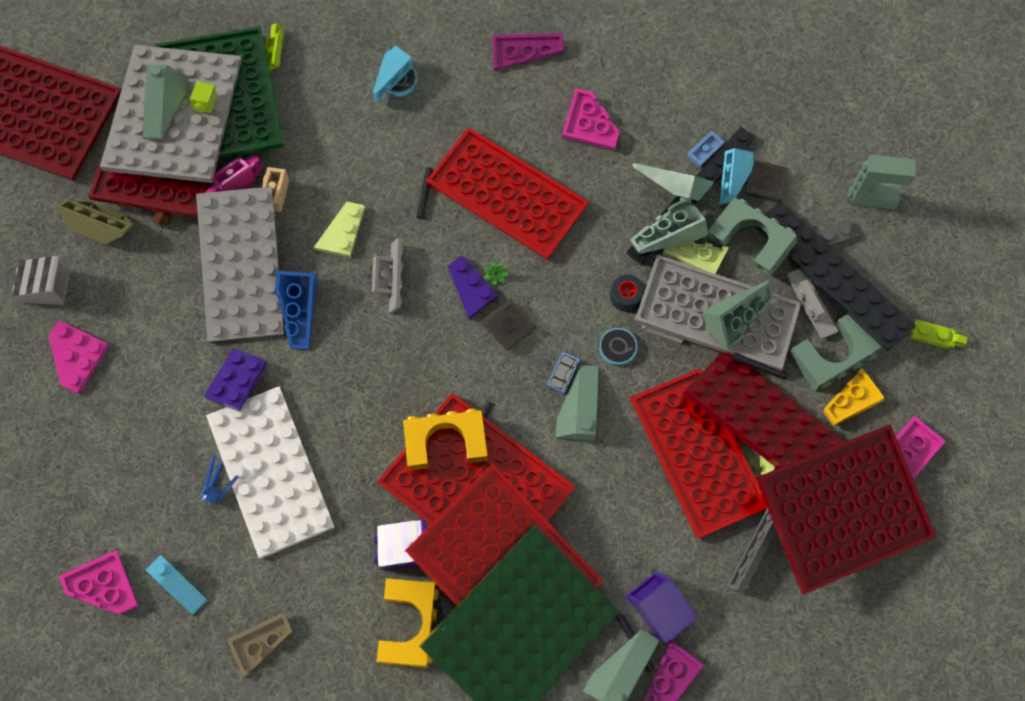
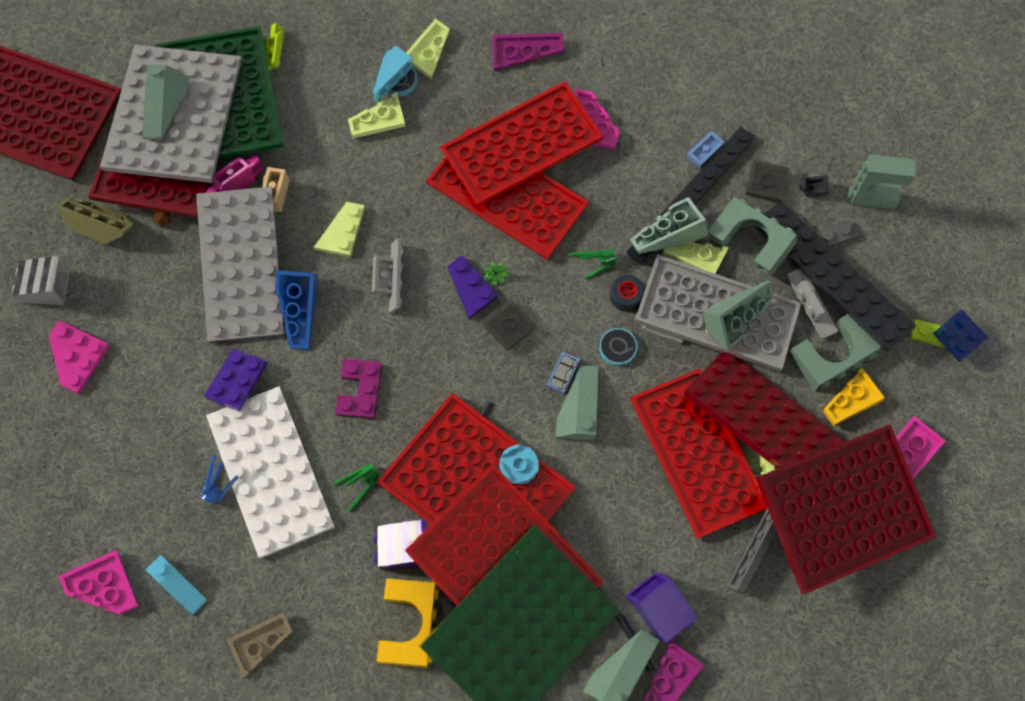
lime brick [190,81,218,113] -> none
yellow arch [403,409,488,471] -> none
black bar [416,167,433,219] -> none
wedge [632,163,713,203] -> none
medium azure slope [720,148,754,206] -> none
black bar [732,353,787,379] -> none
none -> green plant [334,463,379,512]
none -> magenta plate [335,359,382,419]
none -> yellowish green wing [348,92,405,138]
none -> yellowish green wing [406,19,450,79]
none -> red plate [440,81,603,207]
none -> medium azure tile [499,445,539,485]
none -> green plant [568,249,616,279]
none -> black bracket [799,173,829,197]
none -> clear blue plate [933,309,988,362]

